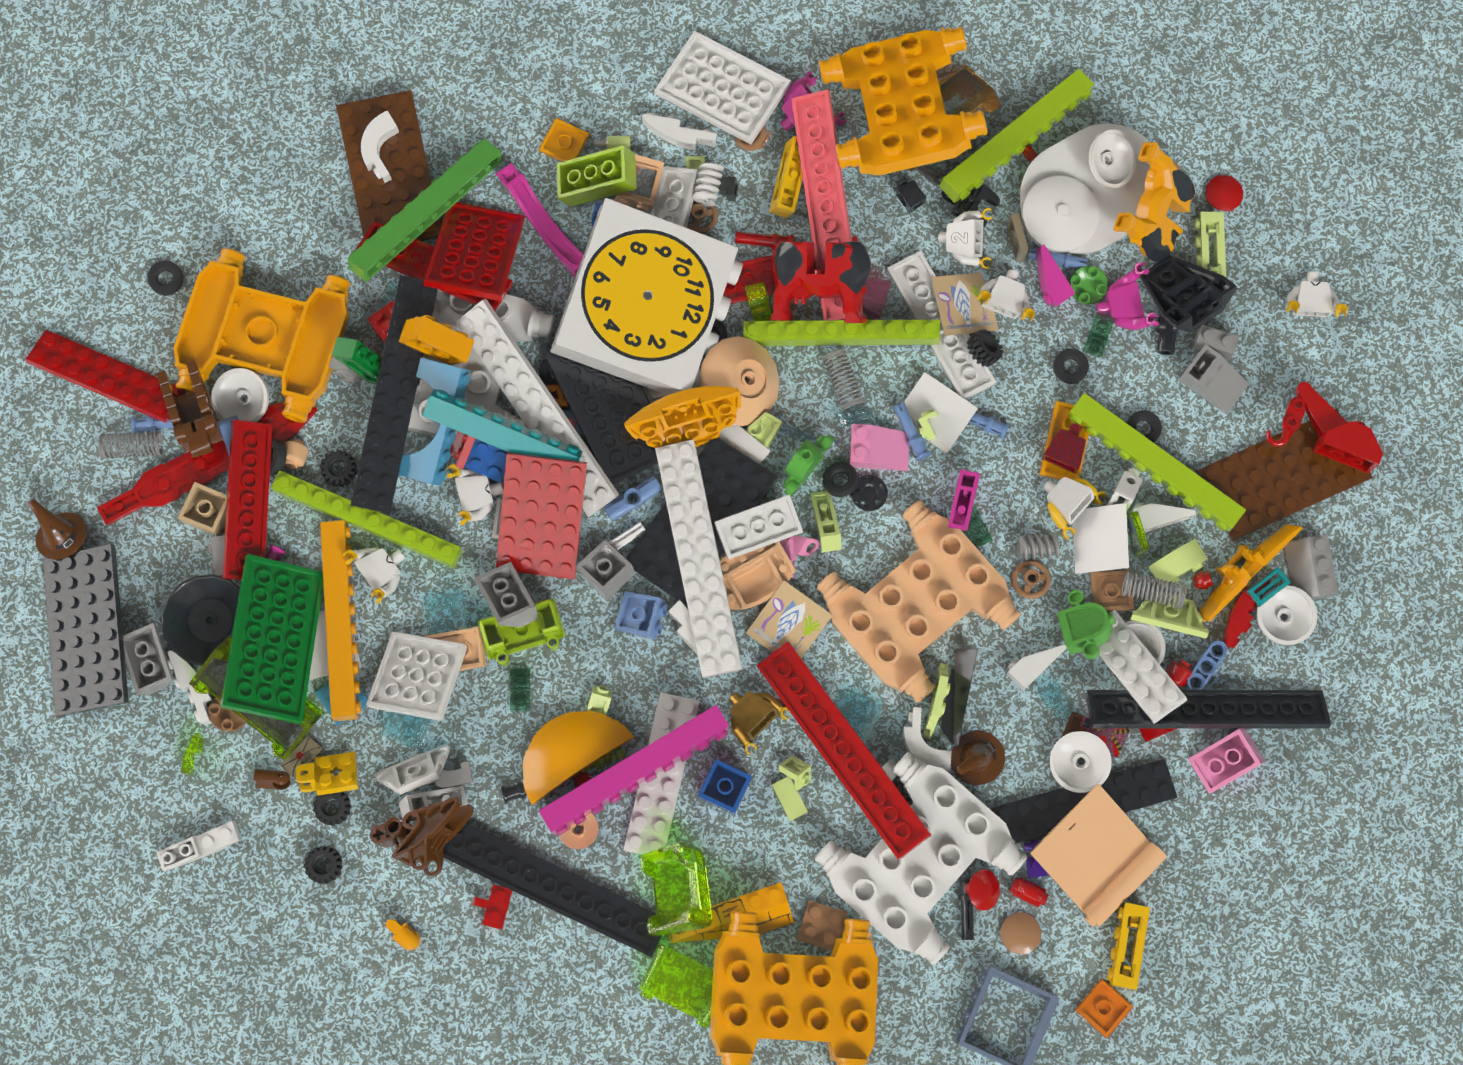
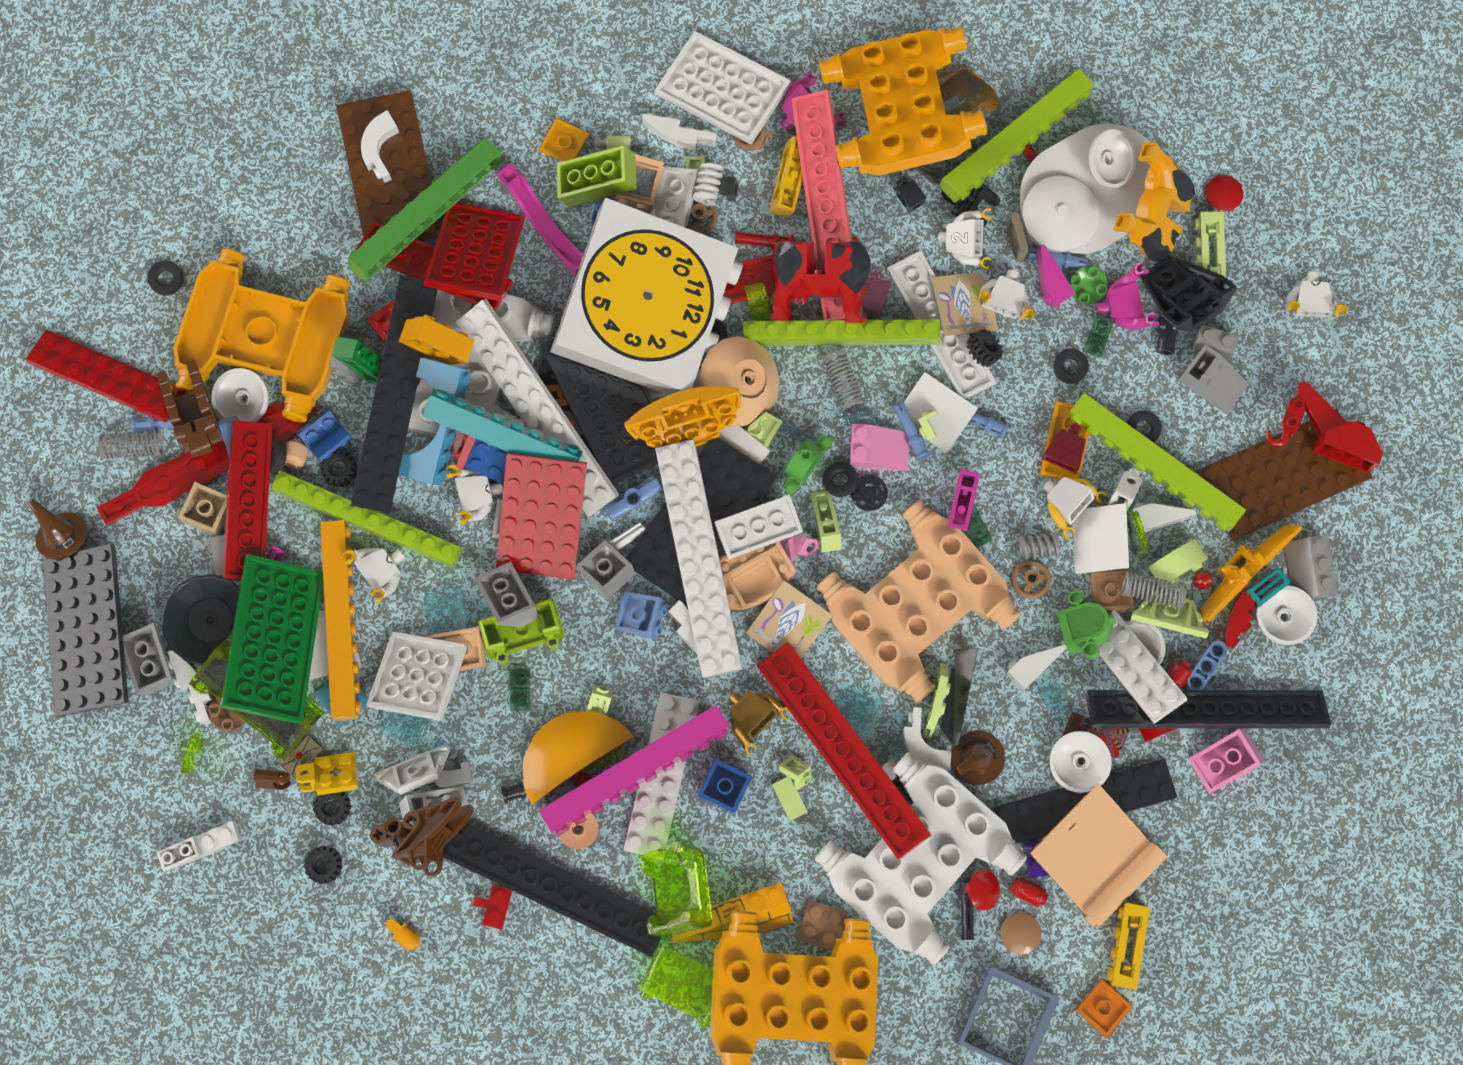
none -> blue bracket [296,408,352,461]

